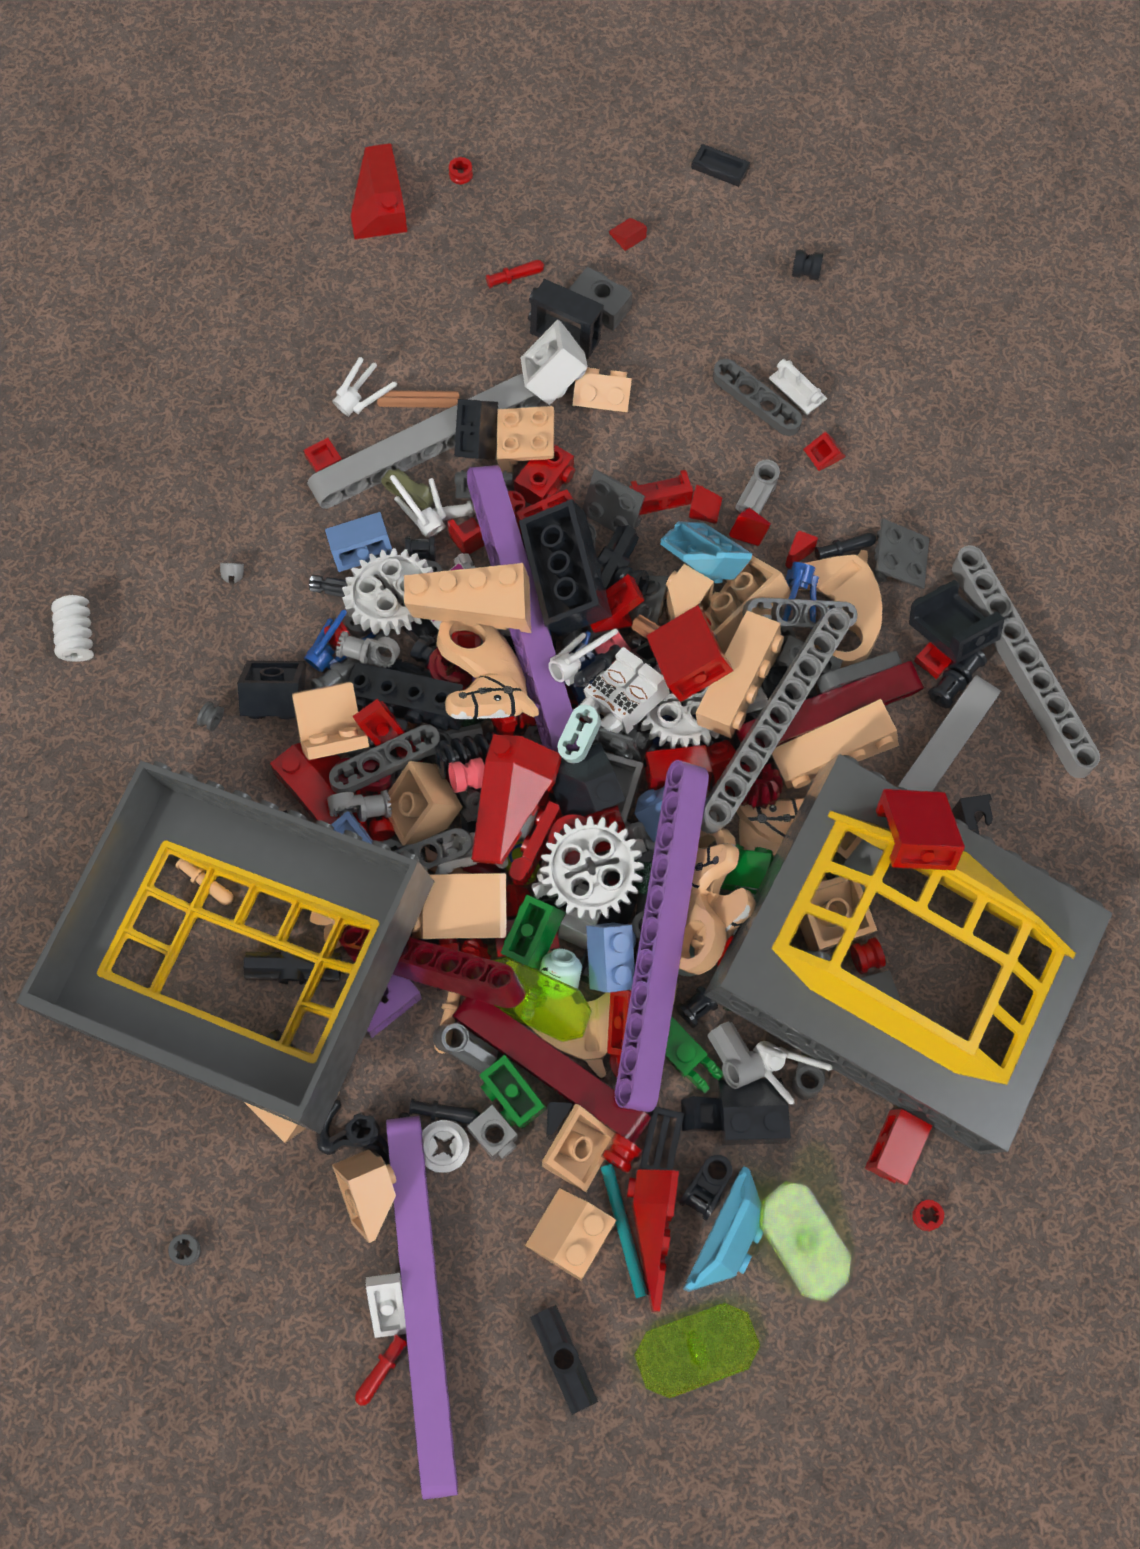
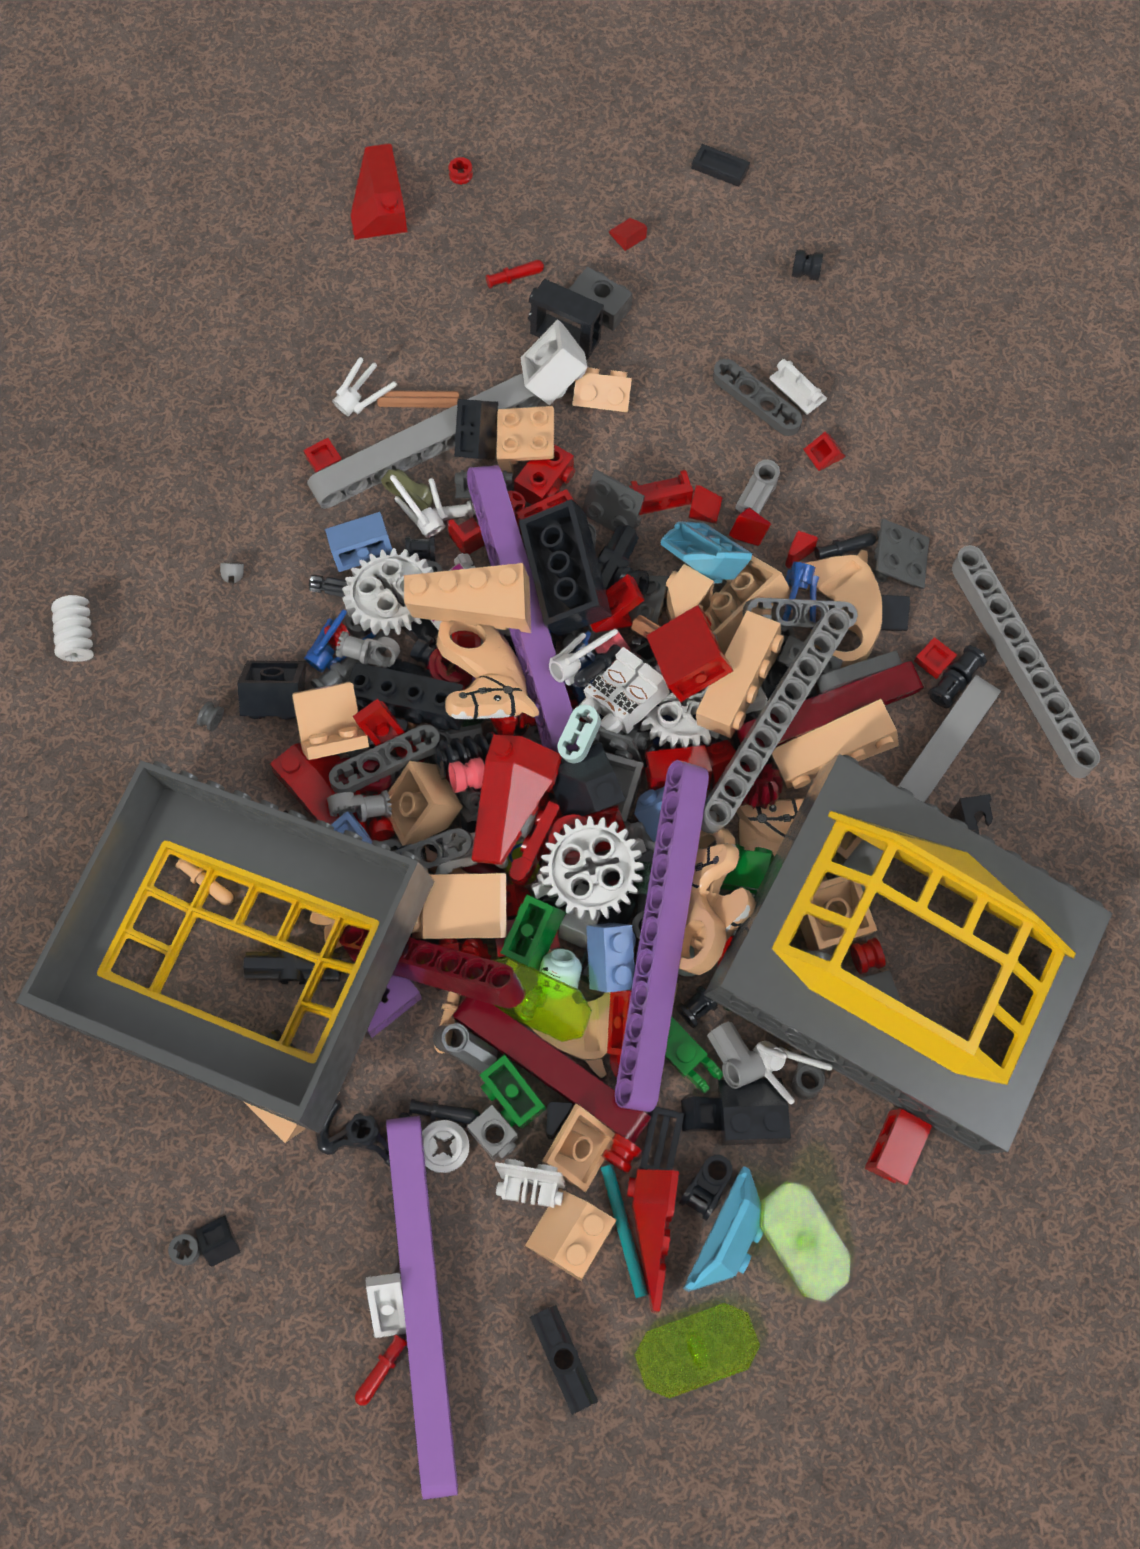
light nougat slope [332,1149,397,1243] -> none
red panel [876,789,965,871] -> none
black panel [909,580,1005,664] -> none
red bush [912,1200,944,1231] -> none
none -> black slope [195,1215,241,1267]
none -> white hinge [495,1159,566,1208]
none -> black slope [880,595,910,631]

